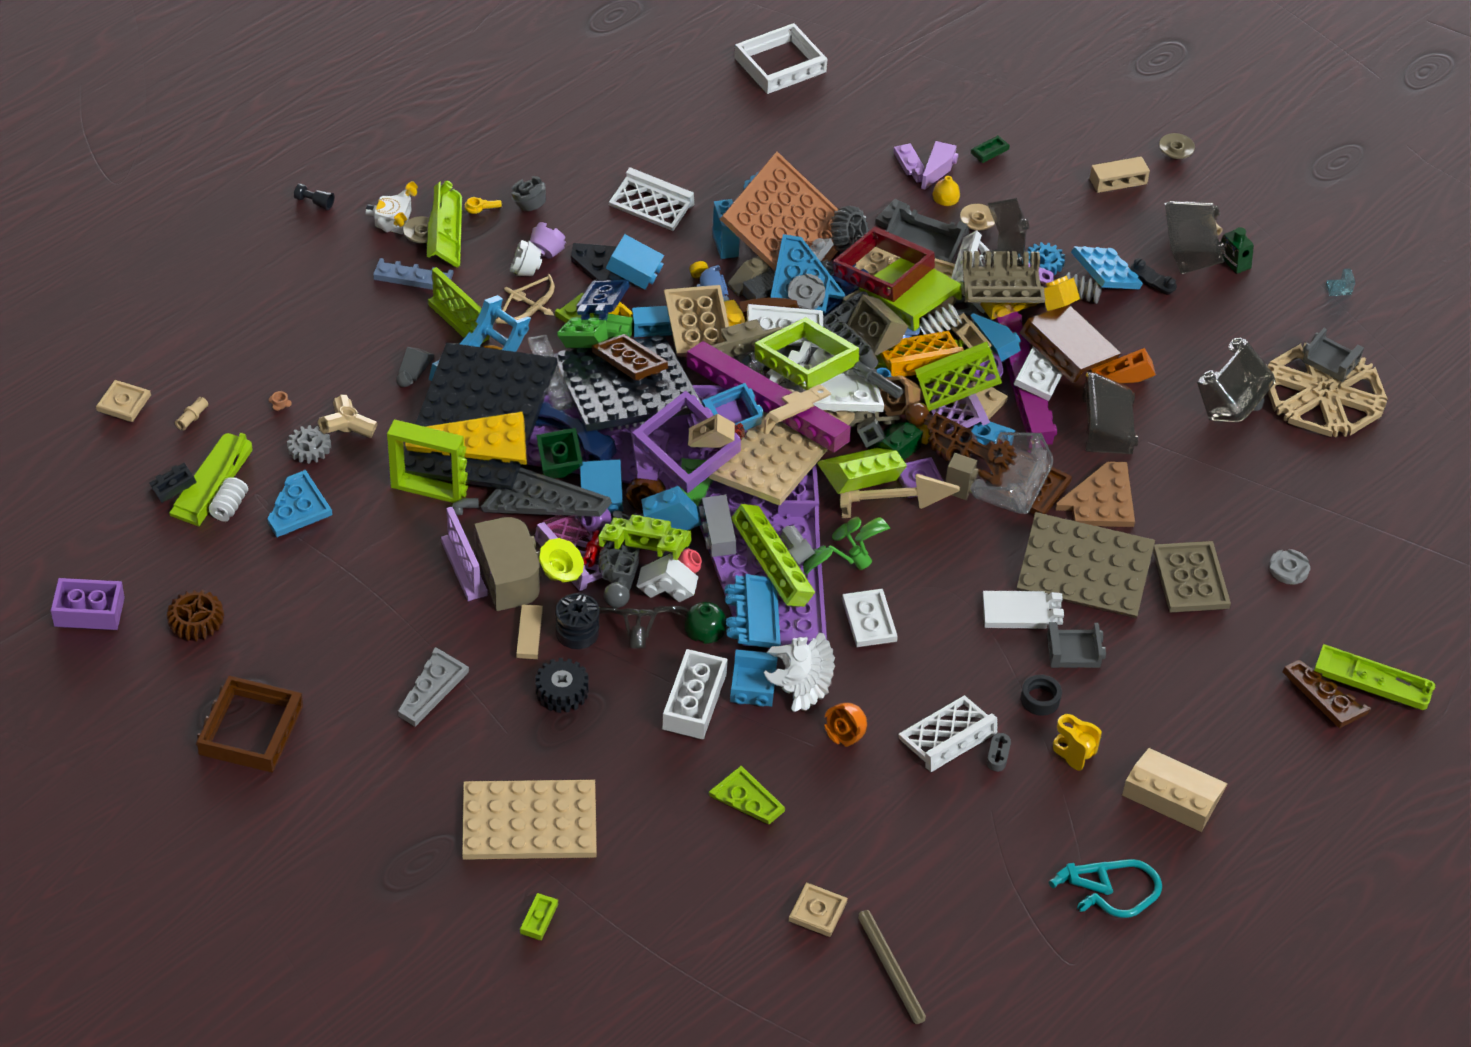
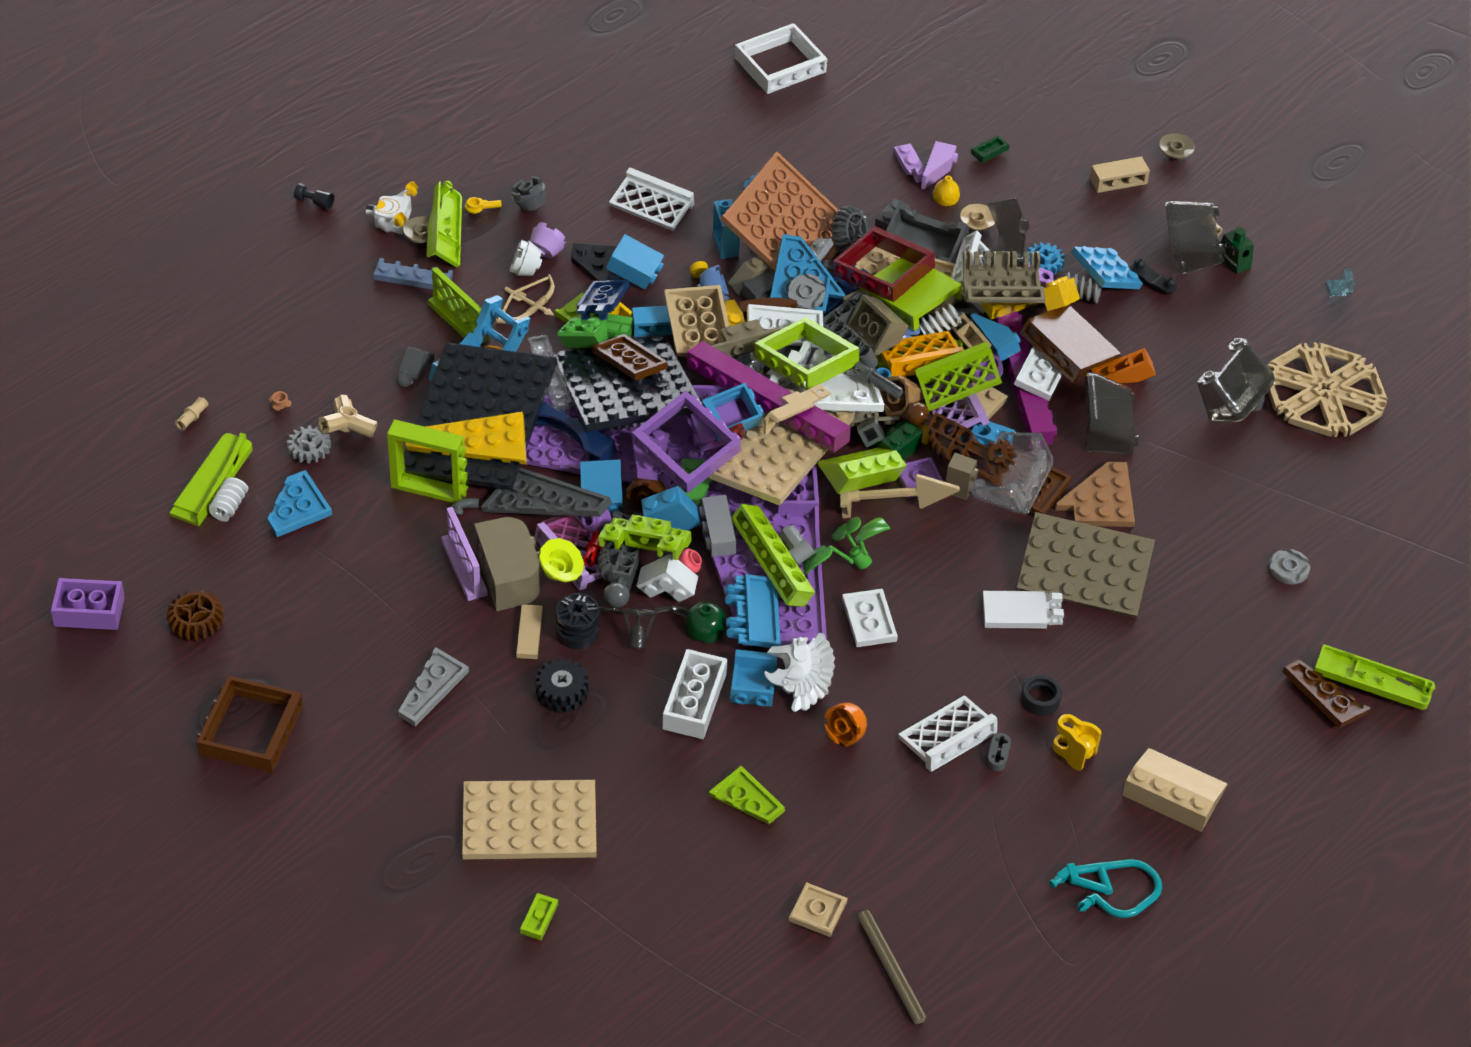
tan plate [96,380,151,422] -> none
black plate [149,463,197,503] -> none
dark green slope [536,428,583,479] -> none
tan slope [688,414,735,448] -> none
dark grey panel [1046,622,1106,668] -> none
dark tan plate [1153,541,1231,612] -> none
dark grey panel [1302,328,1364,382] -> none

